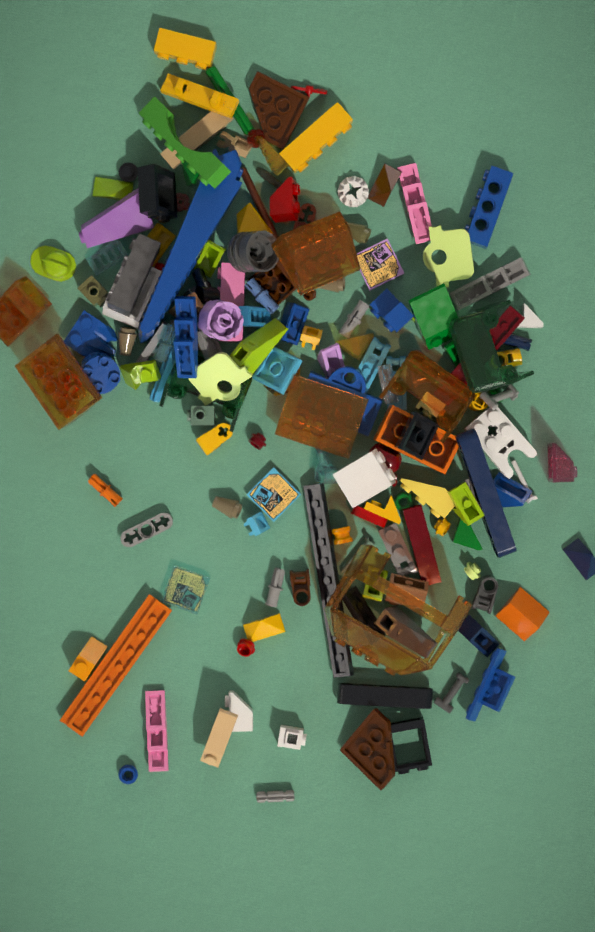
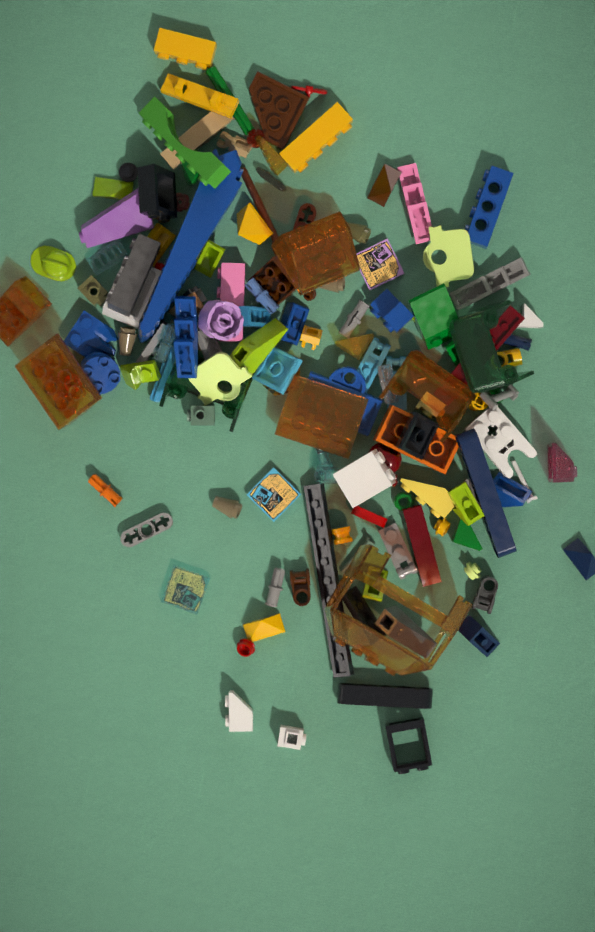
orange plate [59,594,172,737] -> none
light orange slope [68,636,108,681] -> none
blue plate [118,764,138,784] -> none
bright pink slope [145,690,169,772] -> none
black pin [192,268,220,304] -> none
yellow piece [196,423,233,455] -> none
tan slope [200,708,238,768] -> none
dark grey wheel [227,231,280,273] -> none
medium azure tile [244,511,270,536] -> none
dark red plate [248,432,266,450] -> none
light grey axle [256,790,294,803] -> none
red slope [270,177,300,223] -> none
lavender slope [317,343,347,378] -> none
white gear [338,176,369,207] -> none
reddish brown plate [340,708,395,791] -> none
yellow slope [364,495,401,524] -> none
medium nougat brick [385,573,429,610] -> none
dark grey piece [433,672,469,714] -> none
blue bracket [466,648,515,721] -> none
orange slope [495,587,550,641] -> none

